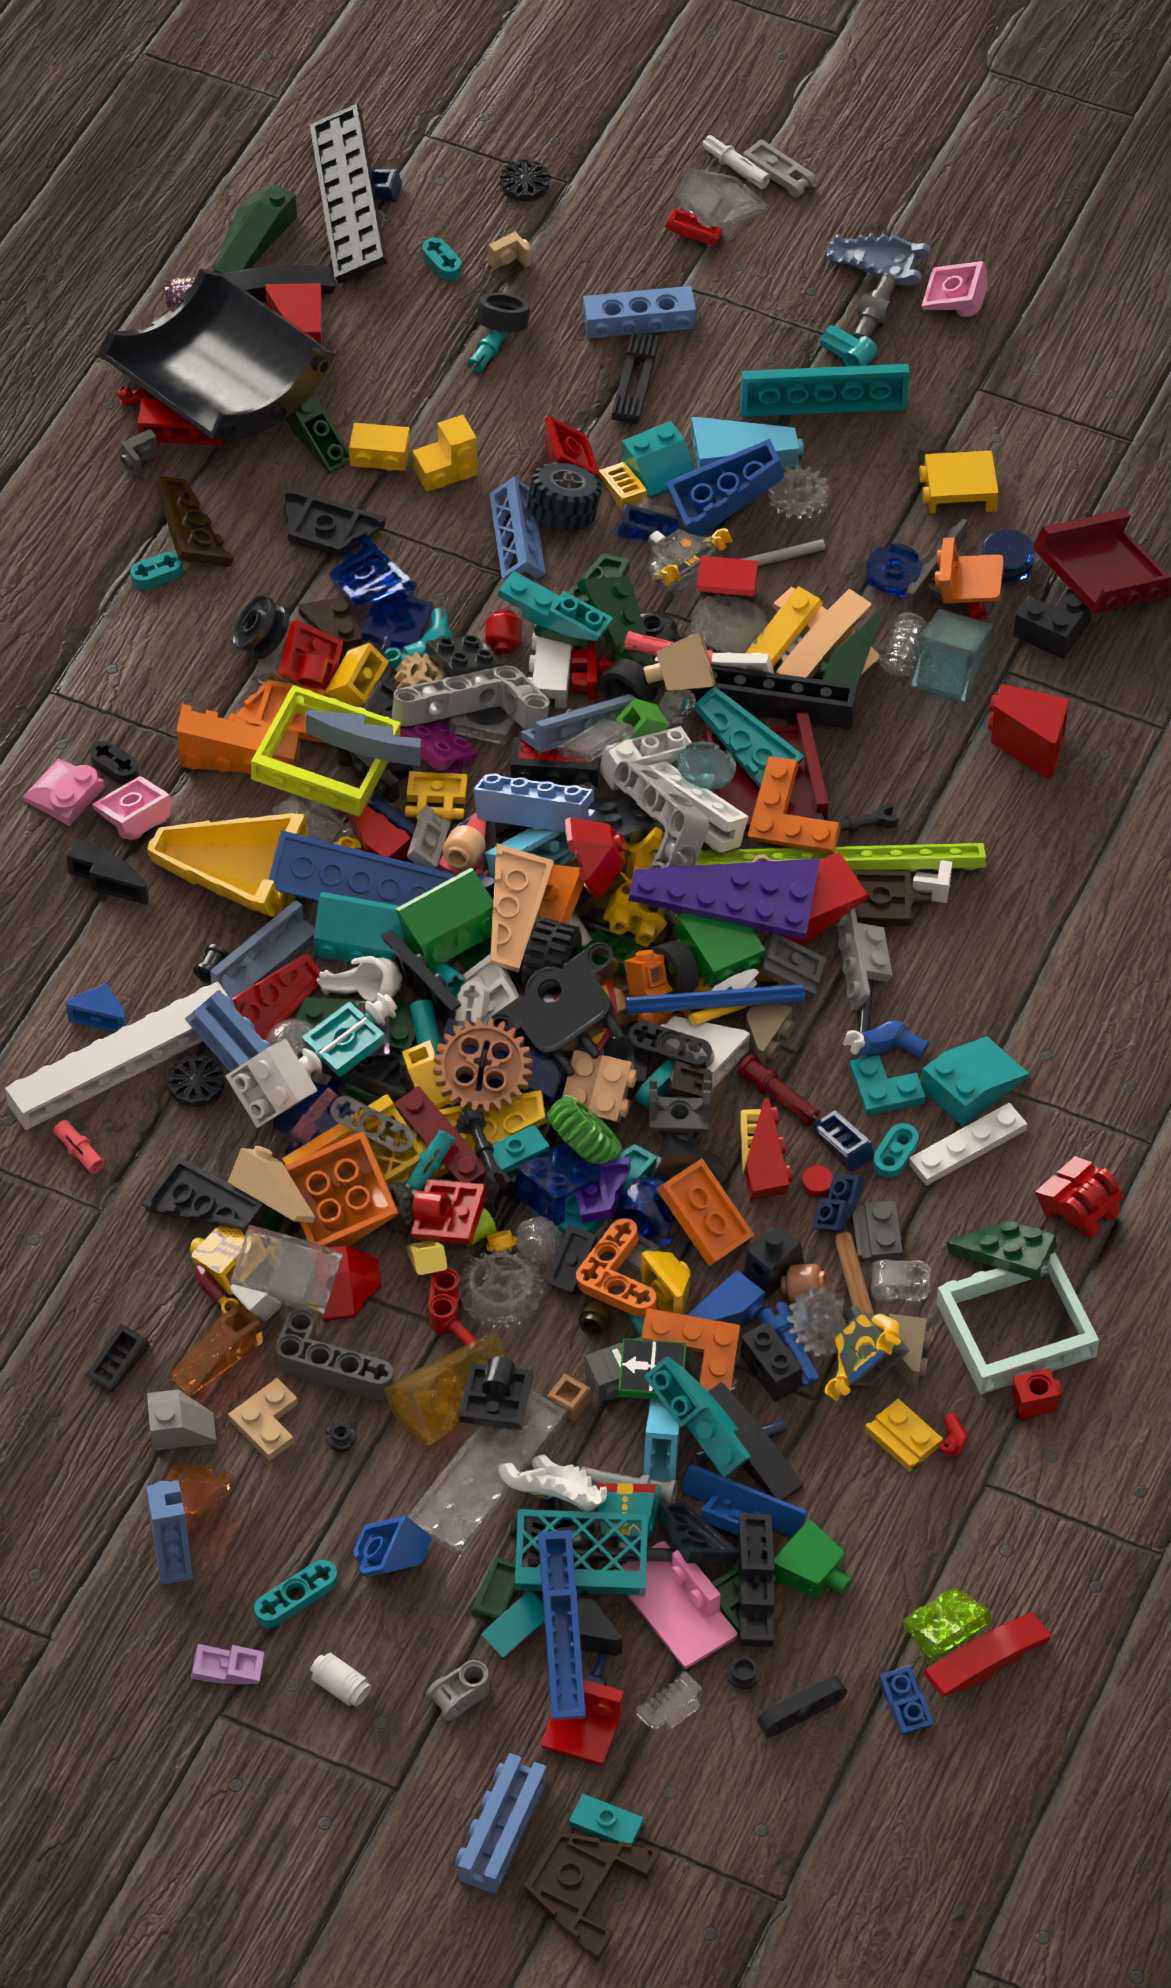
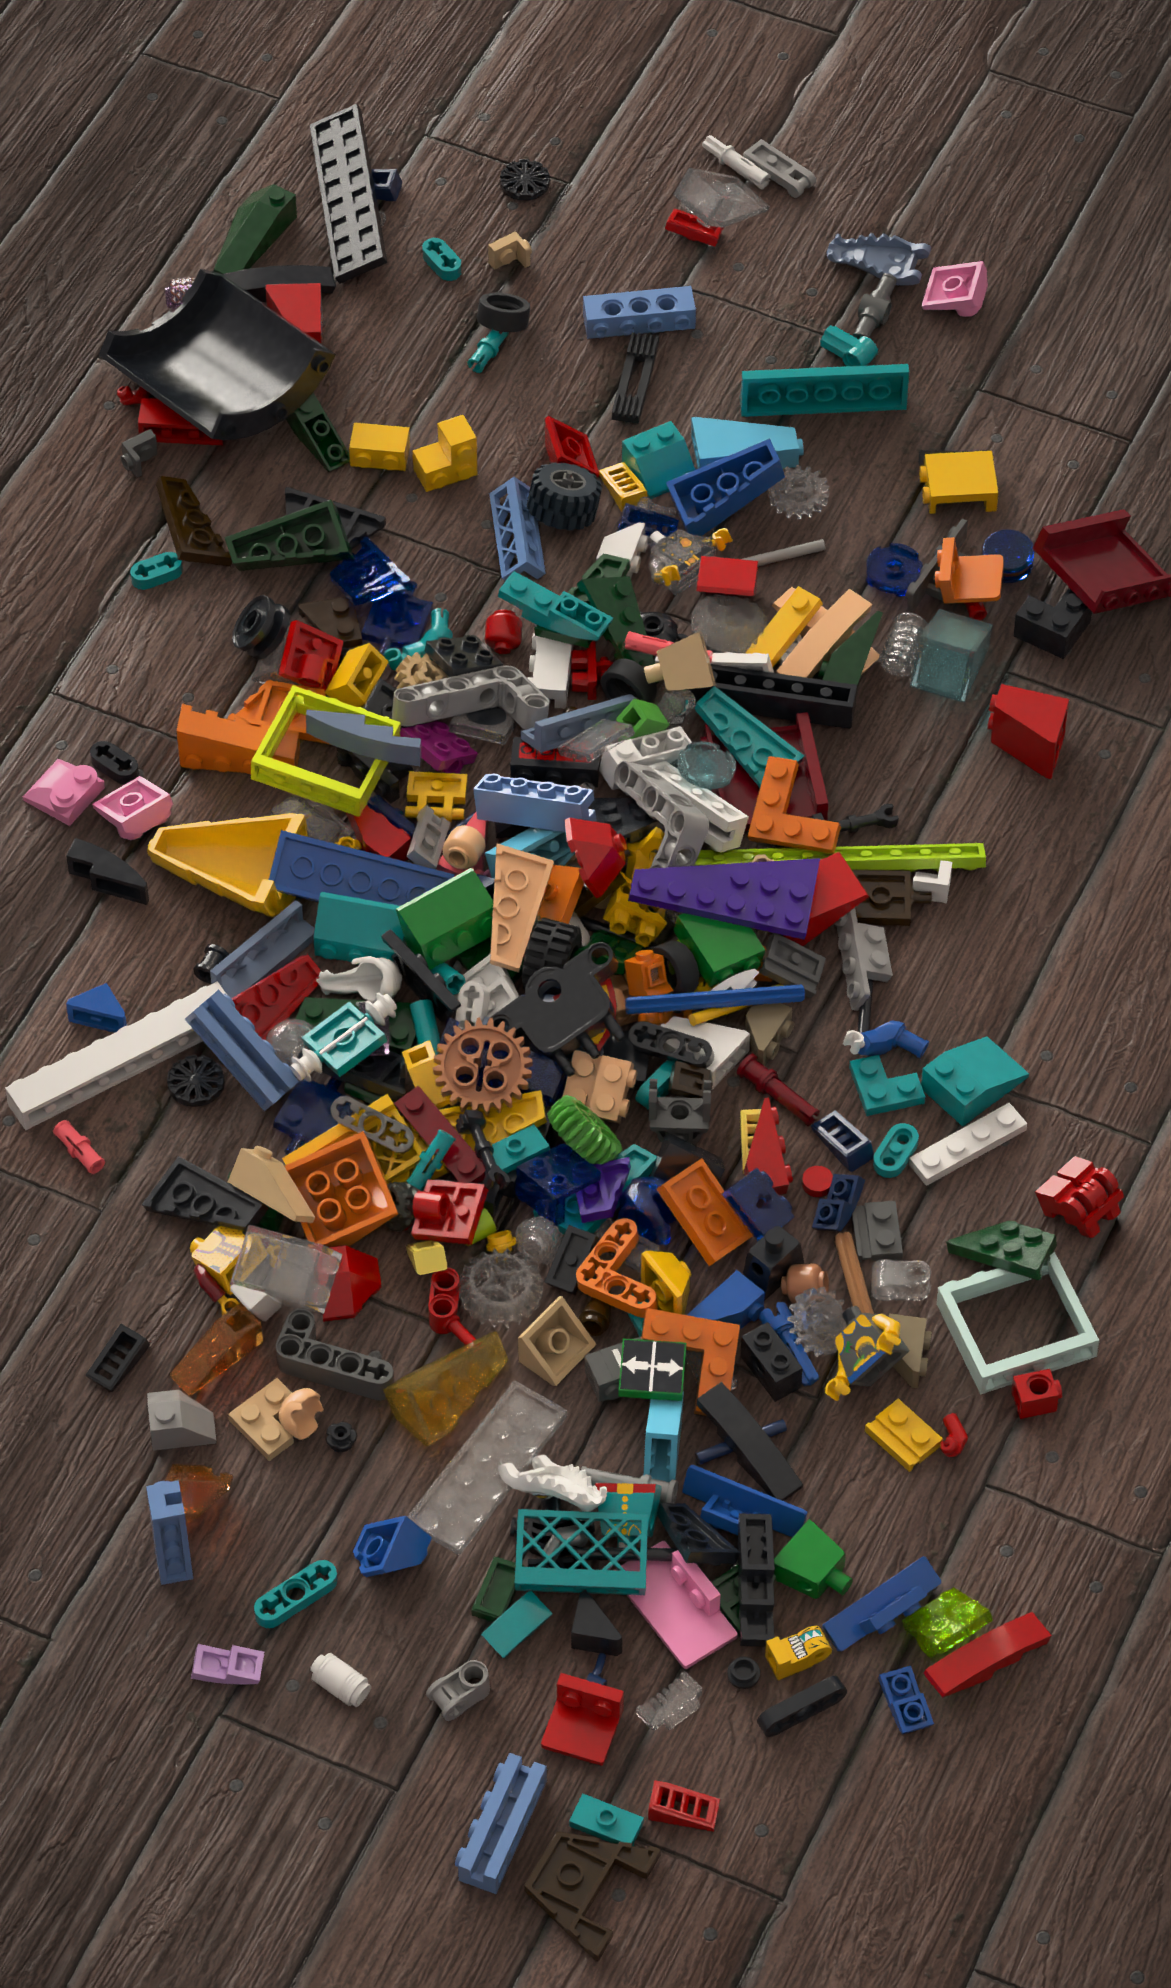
white slope [225,1038,318,1128] -> none
clear pink wing [286,1087,338,1148] -> none
black plate [458,1357,534,1430] -> none
blue slope [538,1530,586,1720] -> none
medium nougat slope [547,1373,592,1422] -> none
teal slope [644,1357,751,1477] -> none
none -> dark green wedge [224,499,354,571]
none -> light nougat hair [279,1388,324,1440]
none -> tan slope [518,1296,597,1386]
none -> white slope [596,522,649,579]
none -> red slope [648,1780,720,1832]
none -> clear blue brick [721,1168,795,1241]
none -> yellow leg [765,1626,832,1680]
none -> blue bracket [822,1556,941,1652]

